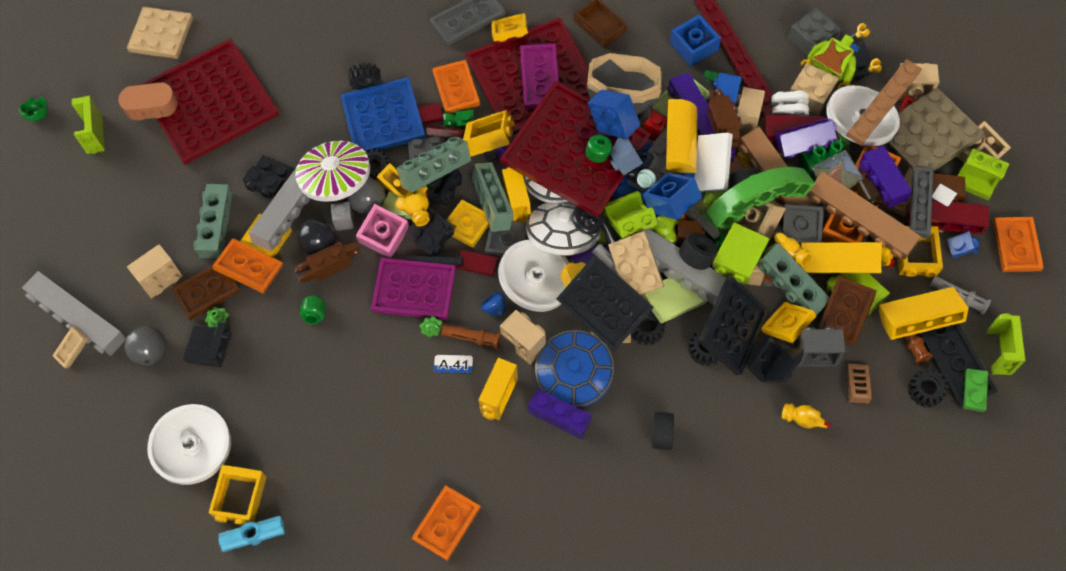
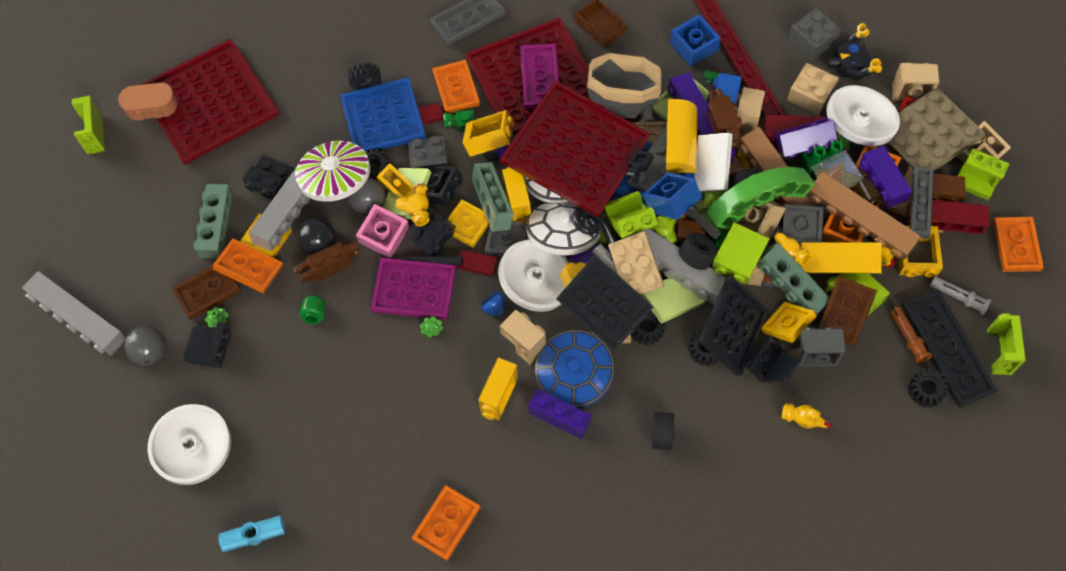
green hair [19,96,48,122] -> none
tan plate [52,326,89,368] -> none
tan plate [127,7,193,59] -> none
tan brick [127,244,183,298] -> none
yellow window [209,465,267,526] -> none
light grey brick [331,202,354,231] -> none
sand green brick [397,137,471,192] -> none
dark red tile [426,125,465,139] -> none
sticker [434,355,473,373] -> none
dark orange pin [441,323,502,350] -> none
yellow plate [492,13,528,42] -> none
green head [585,134,612,163] -> none
blue brick [588,89,640,139] -> none
sand blue slope [610,137,643,176] -> none
light aqua plate [637,169,656,188] -> none
red brick [644,110,668,141] -> none
white brick [772,90,809,116] -> none
torso [801,35,856,89] -> none
medium nougat plate [846,59,922,146] -> none
medium nougat slope [847,364,872,404] -> none
yellow brick [879,287,968,340] -> none
white sticker [932,184,957,207] -> none
bracket [946,231,980,258] -> none
bright green plate [963,368,988,412] -> none

